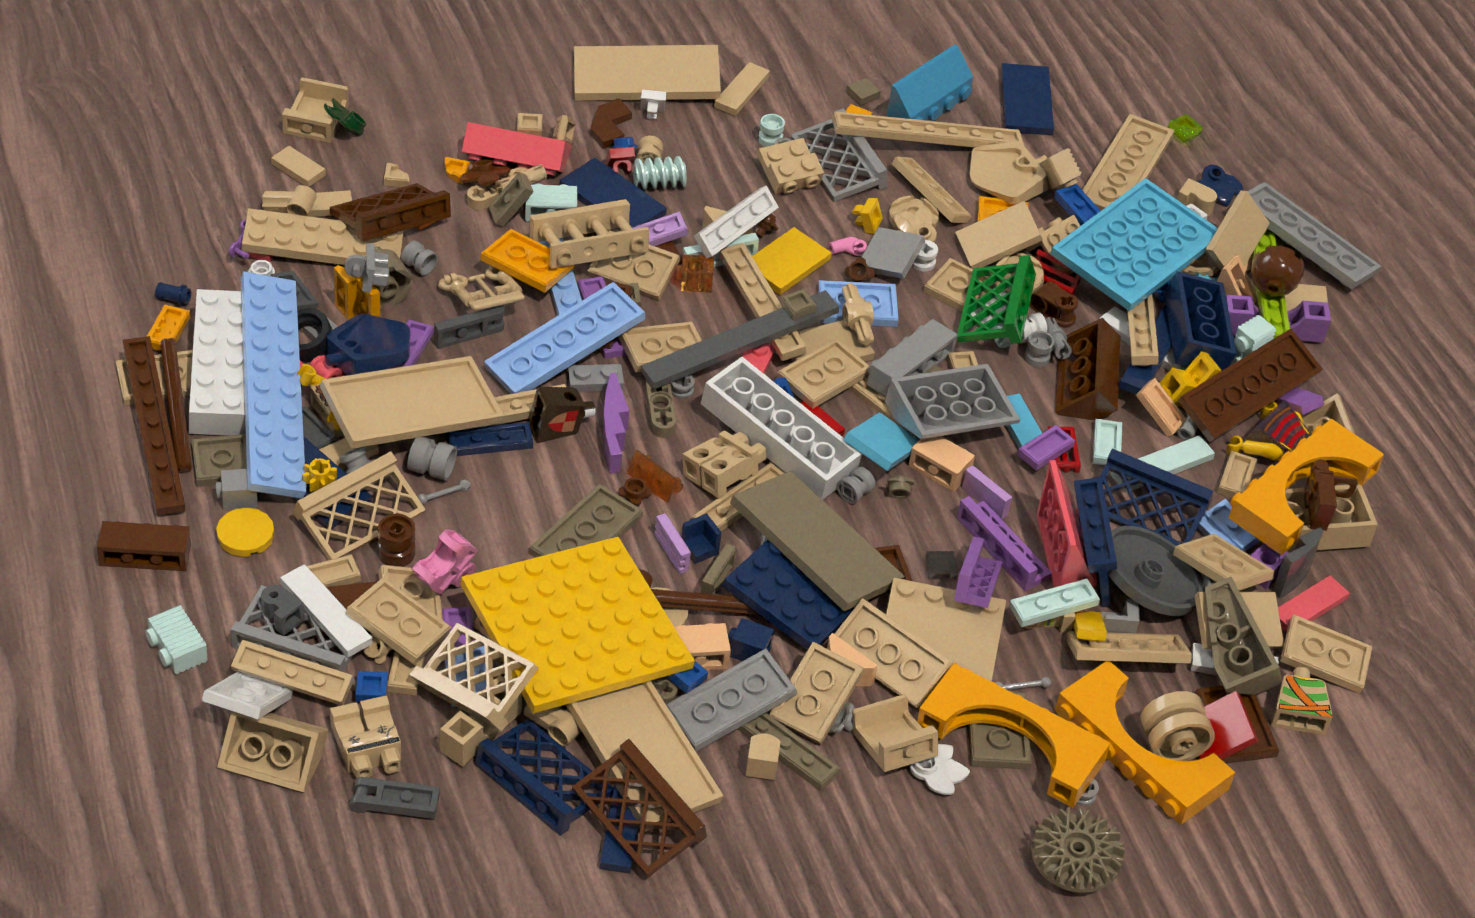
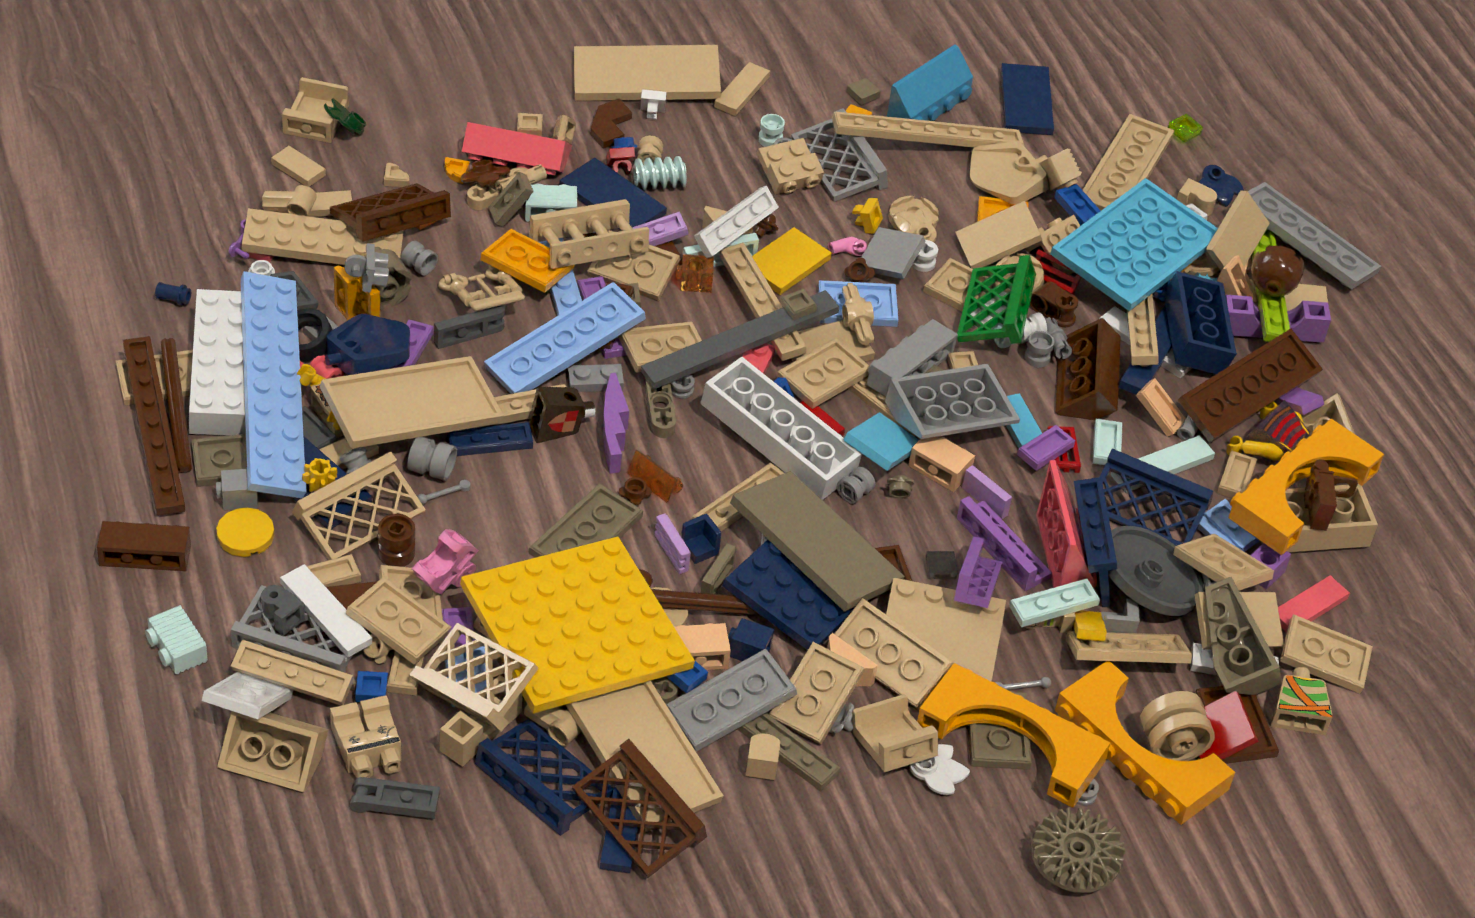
light orange plate [147,305,190,351] -> none
tan hips [682,430,766,498] -> none
tan tile [892,157,971,223] -> none
yellow brick [1159,351,1222,407] -> none
light aqua brick [1229,315,1276,366] -> none
dark grey slope [1272,527,1323,599] -> none

